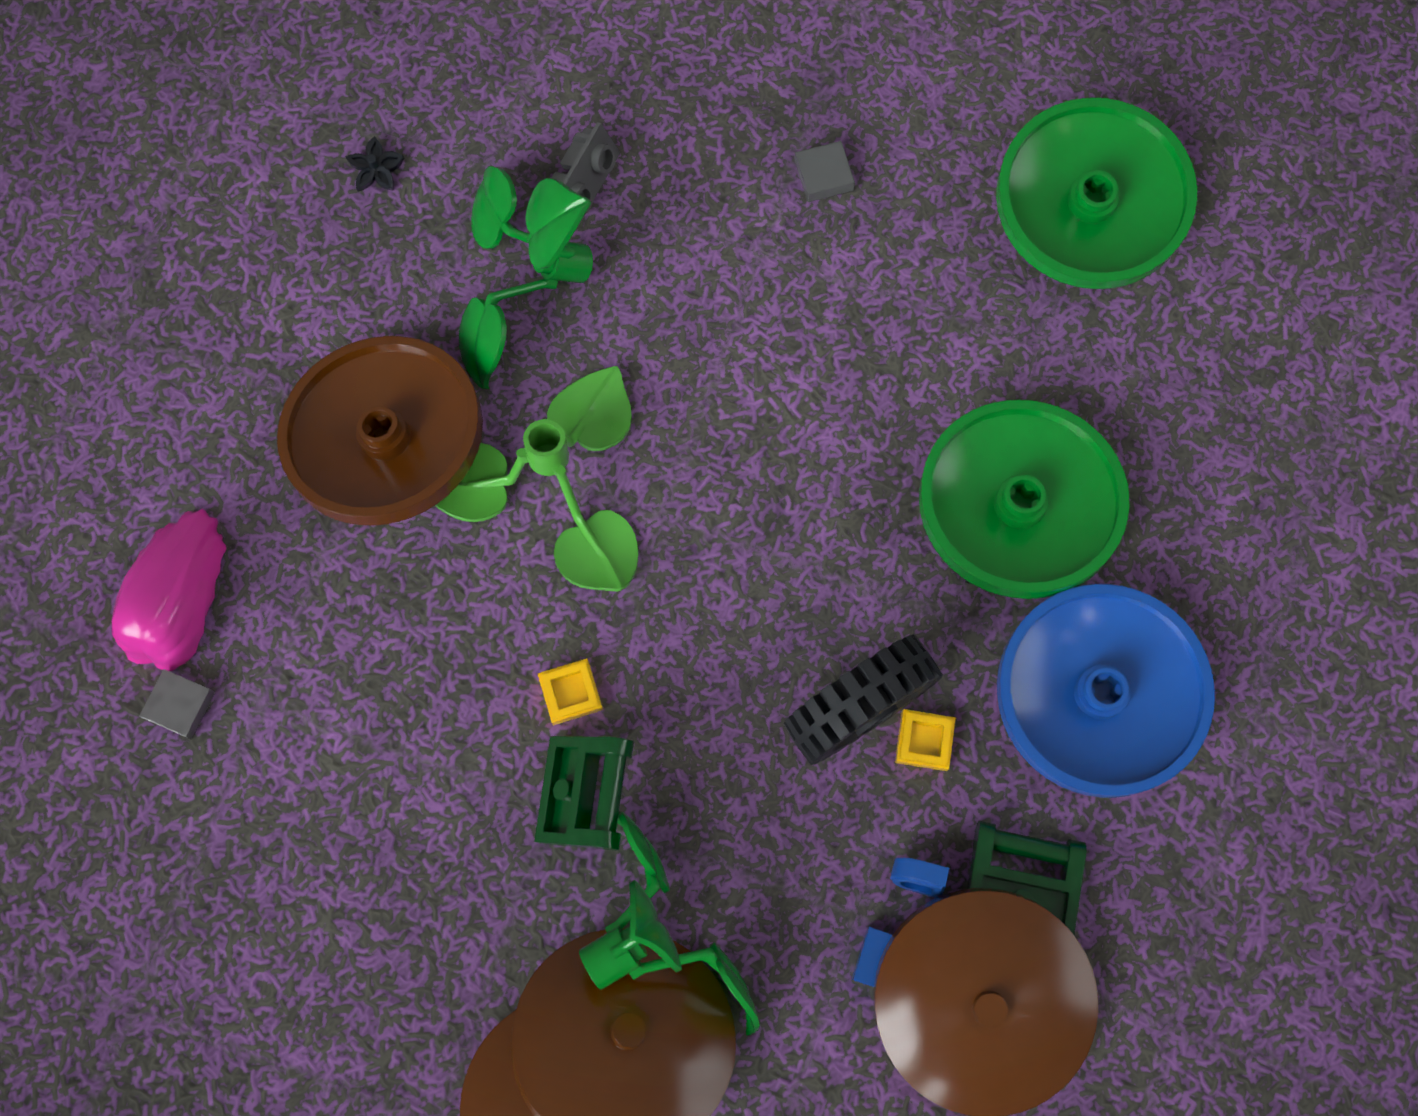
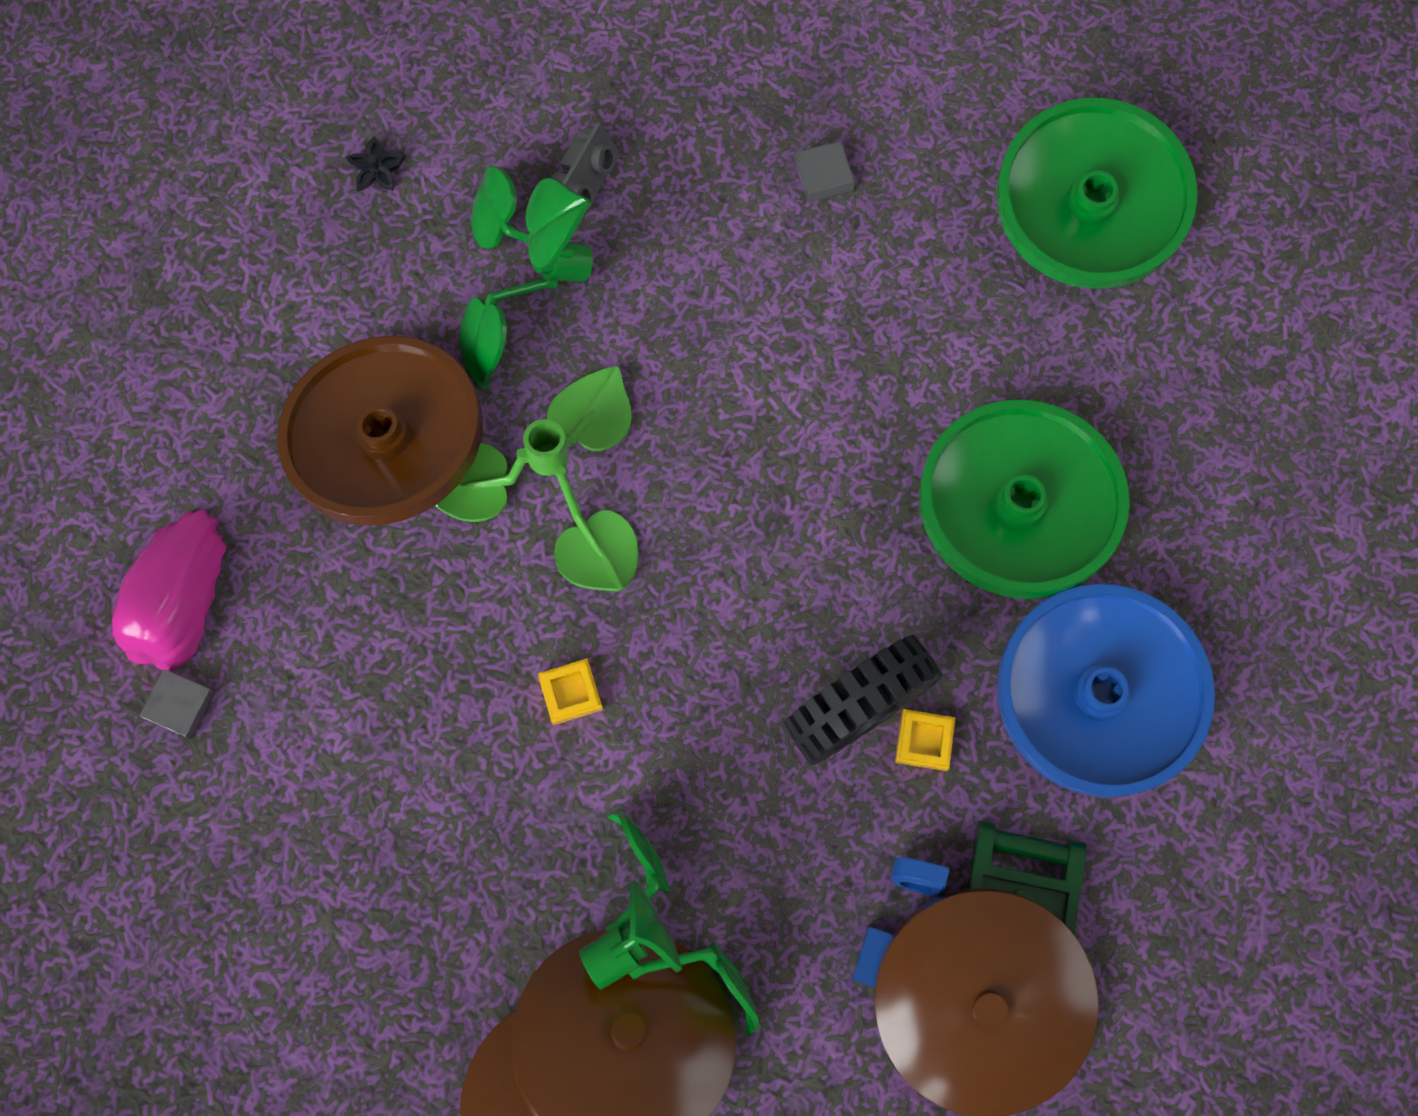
dark green plate [534,736,634,851] -> none

